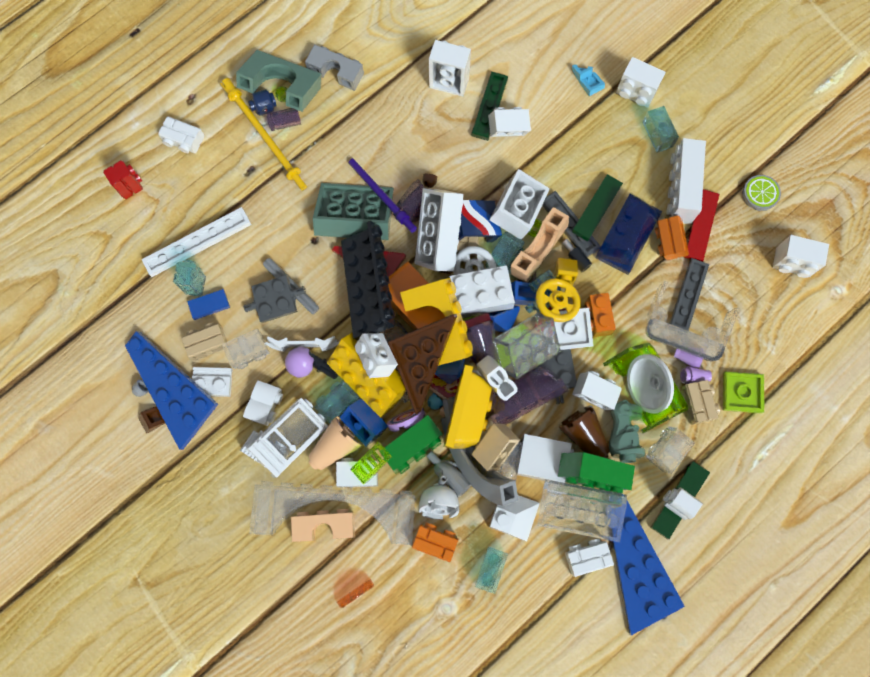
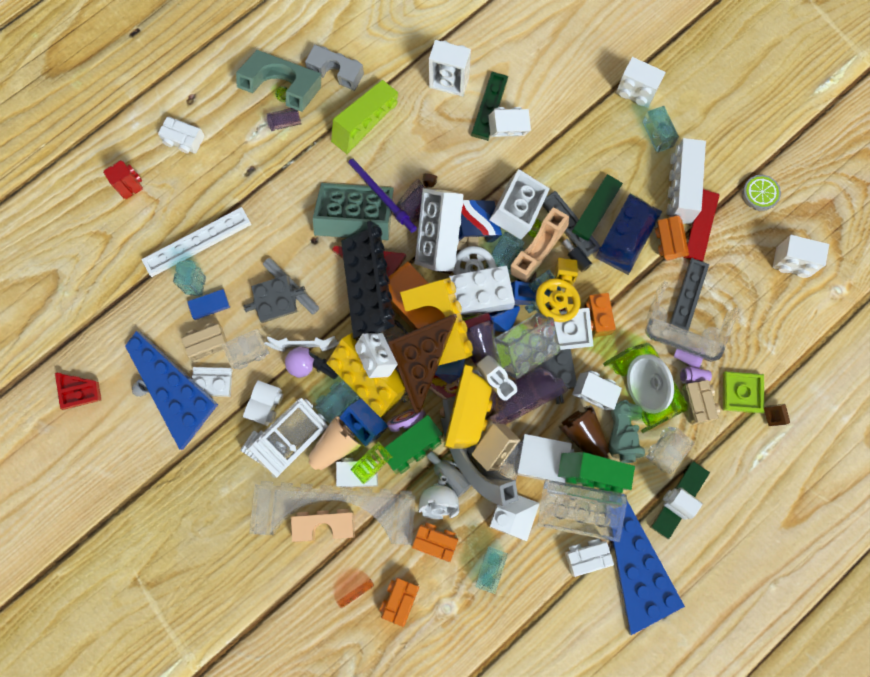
reddish brown slope [138,406,165,433] -> none
yellow bar [220,78,307,190] -> none
dark blue head [248,90,277,116] -> none
medium azure hinge [427,393,443,410] -> none
medium azure slope [572,64,605,96] -> none
none -> red wing [55,372,102,410]
none -> lime wedge [331,80,398,154]
none -> orange brick [379,577,420,627]
none -> reddish brown tile [764,404,790,426]

